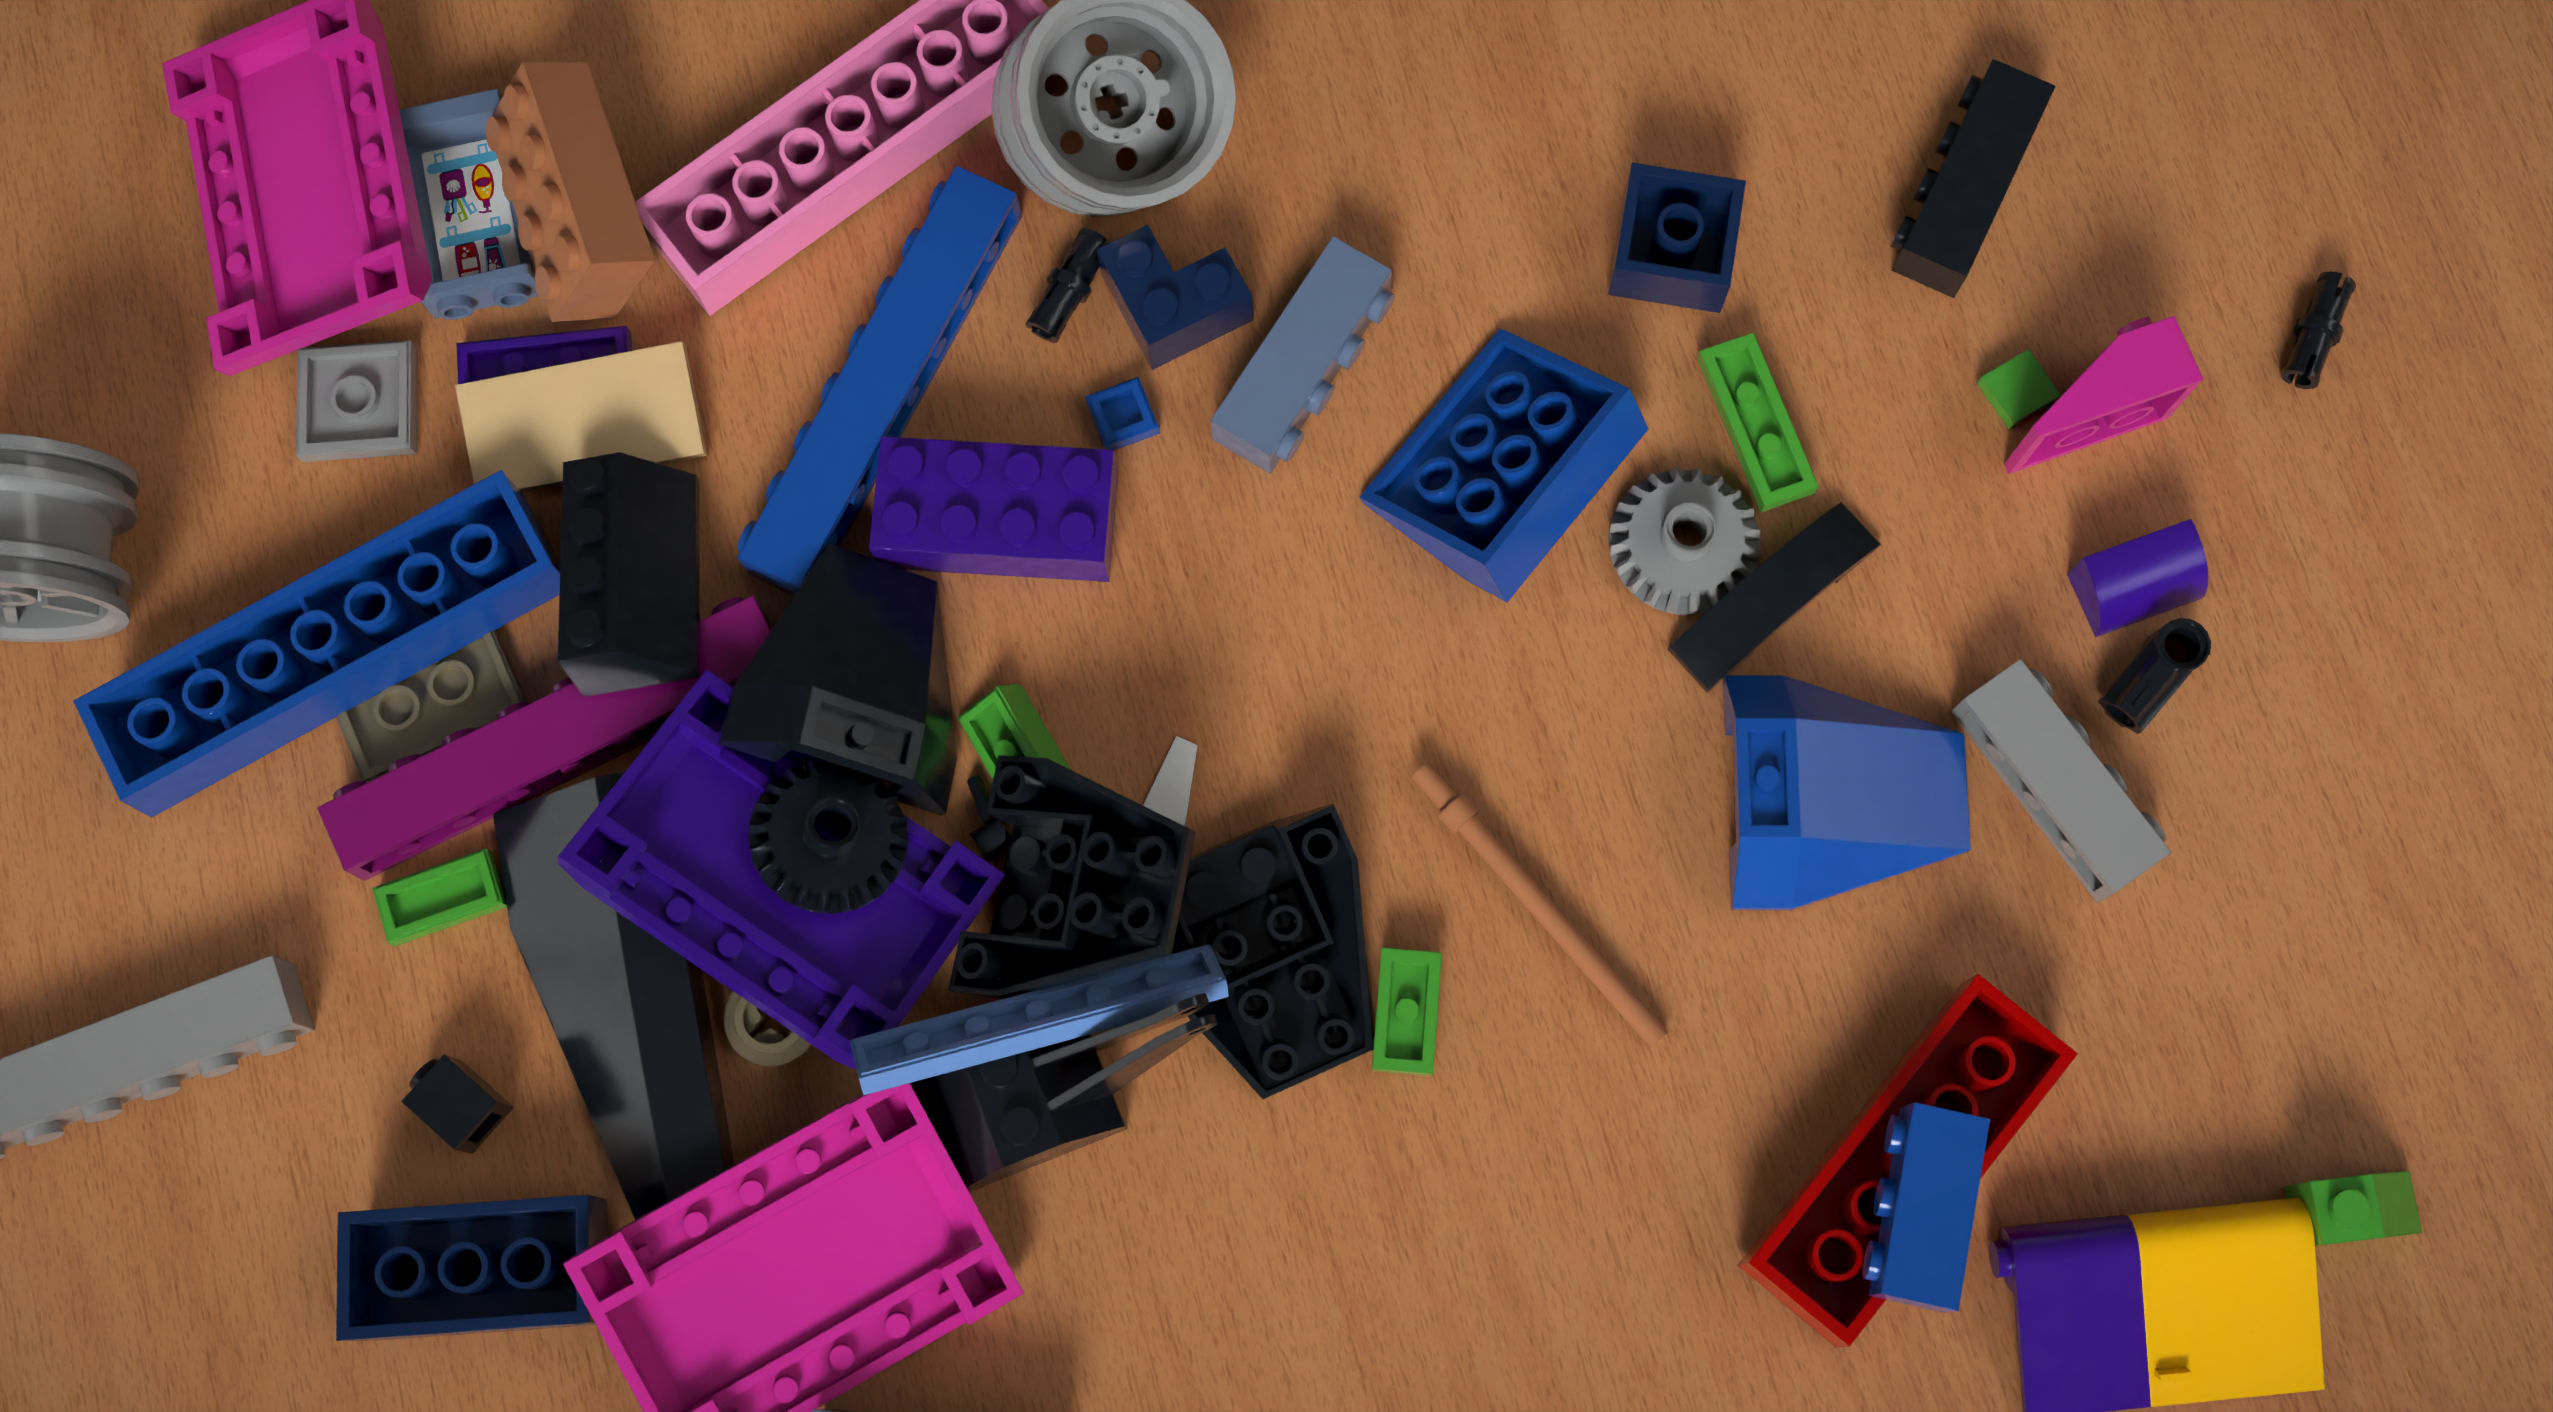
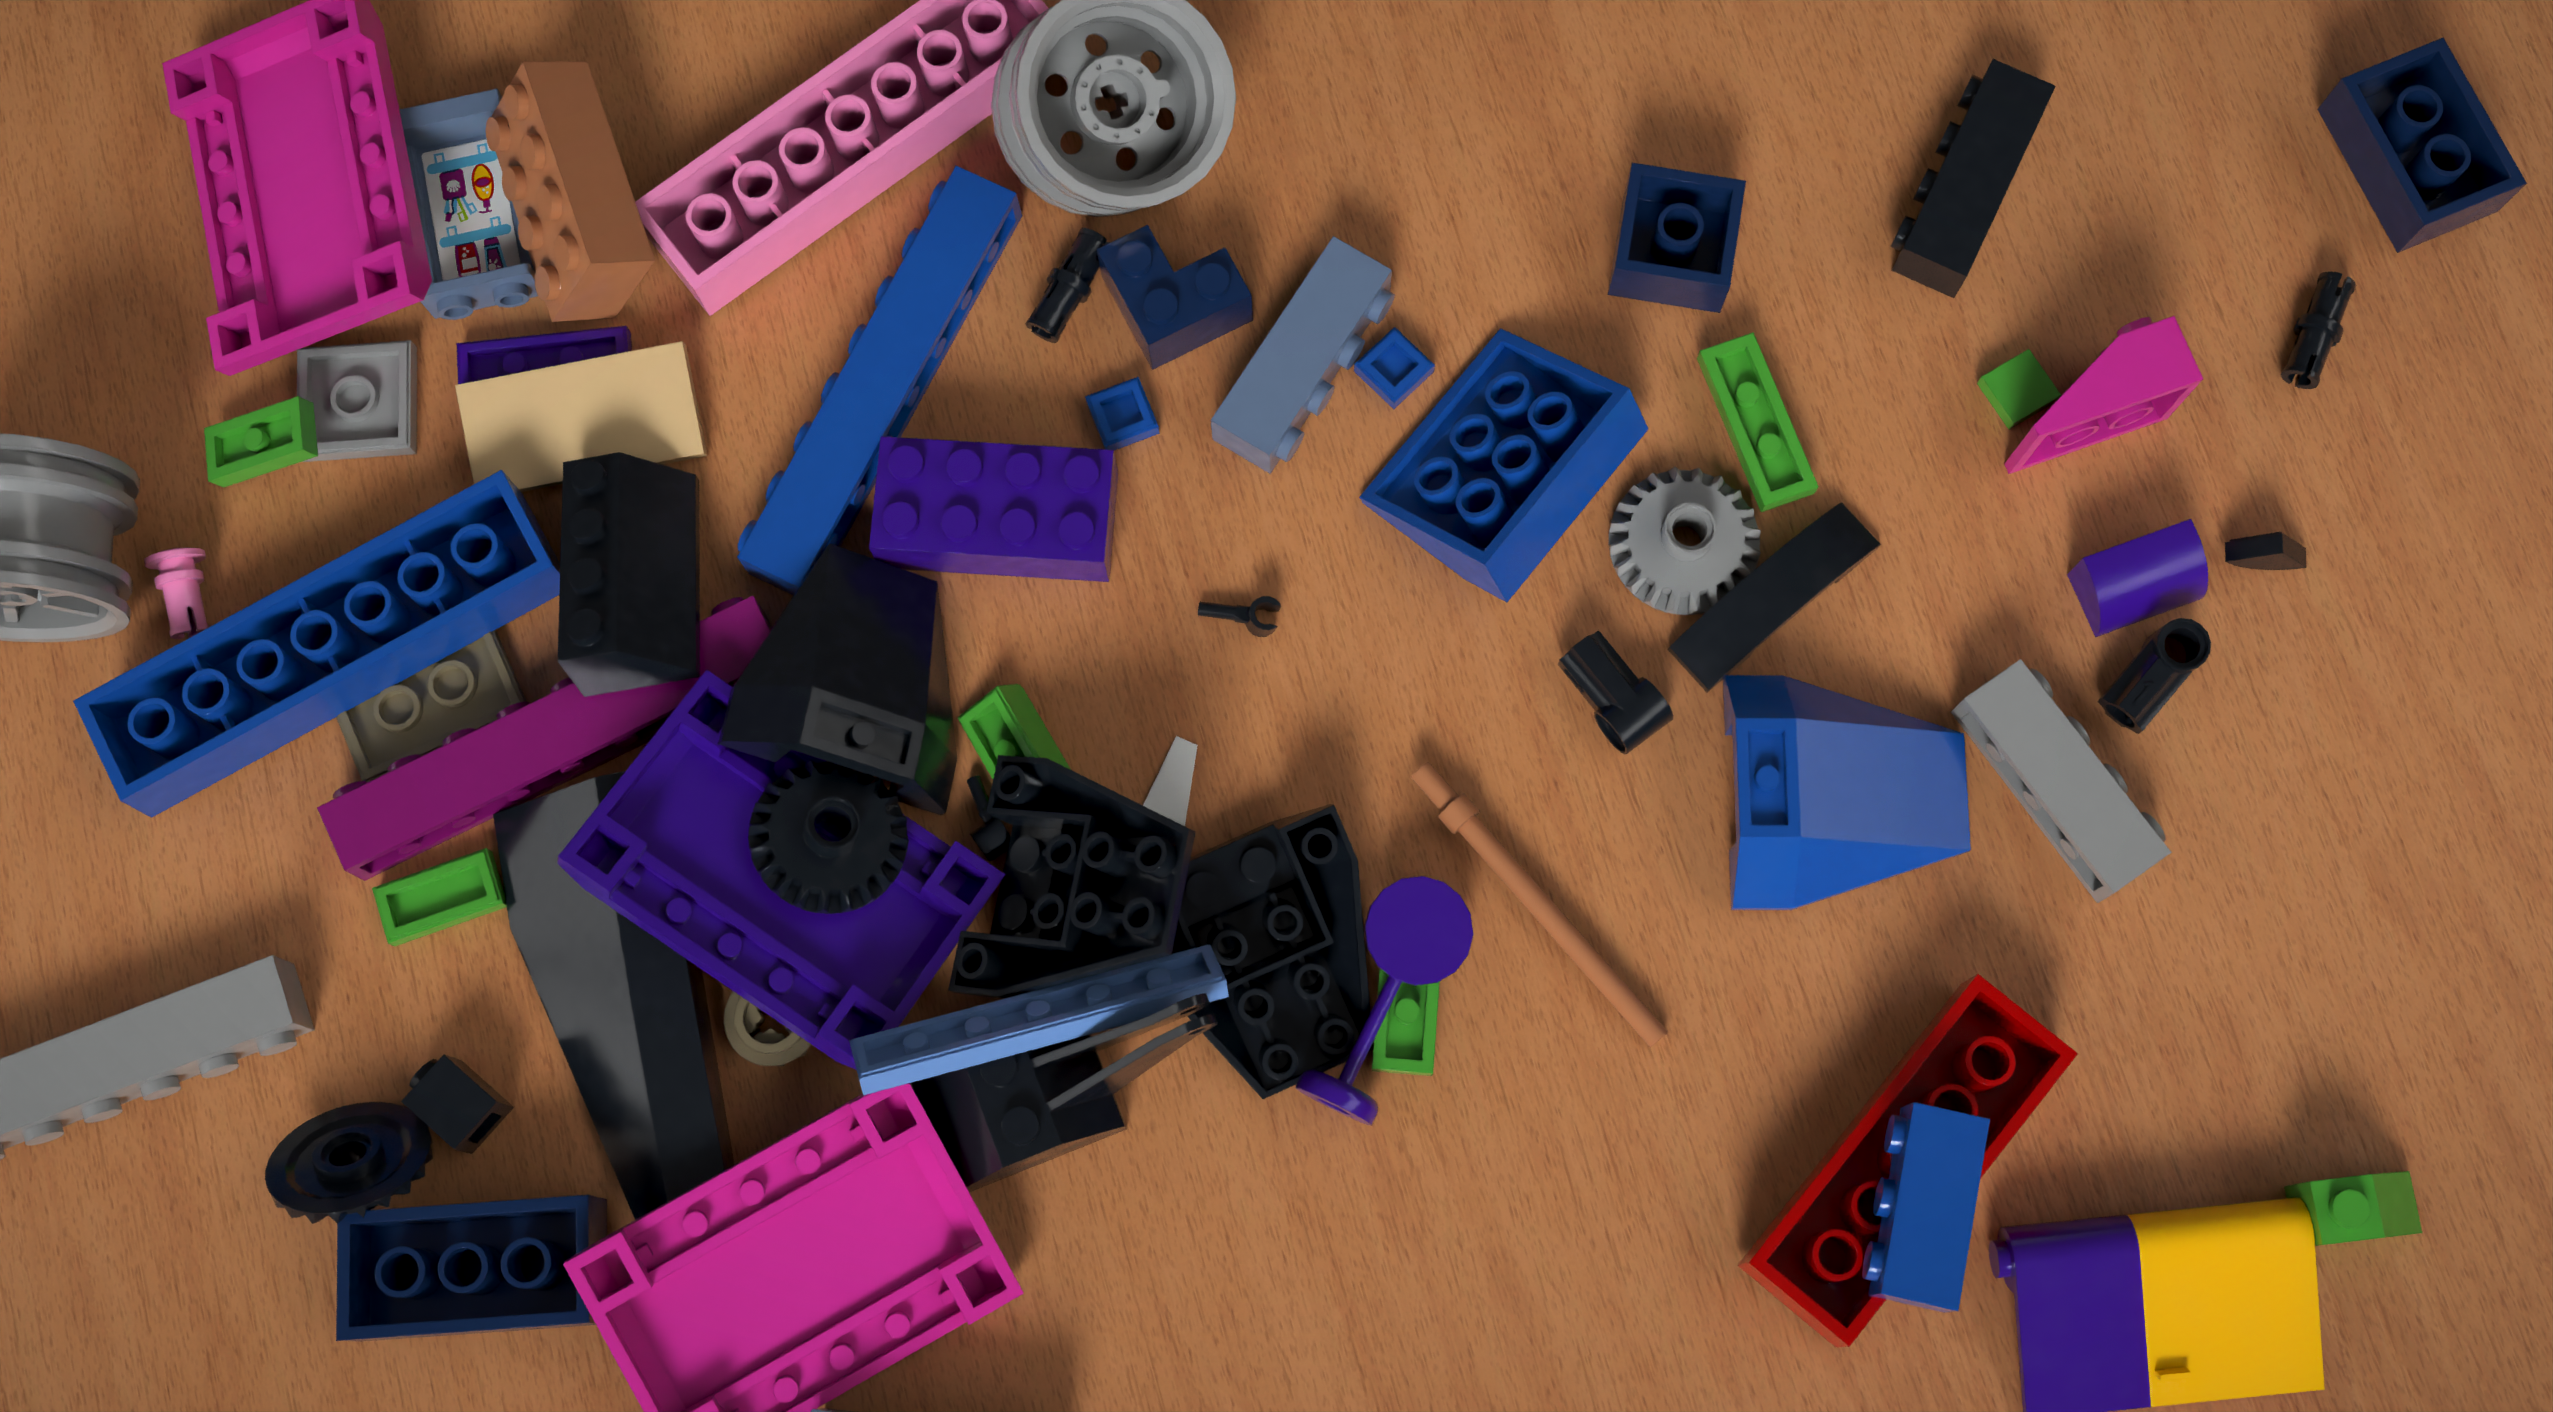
none -> bright pink pin [144,547,209,639]
none -> bright green plate [204,396,318,488]
none -> black gear [265,1102,433,1224]
none -> black hand [1198,596,1281,637]
none -> dark purple piece [1295,876,1473,1126]
none -> blue tile [1354,327,1435,409]
none -> black piece [1558,631,1673,755]
none -> black tile [2225,532,2307,570]
none -> dark blue brick [2317,38,2527,253]

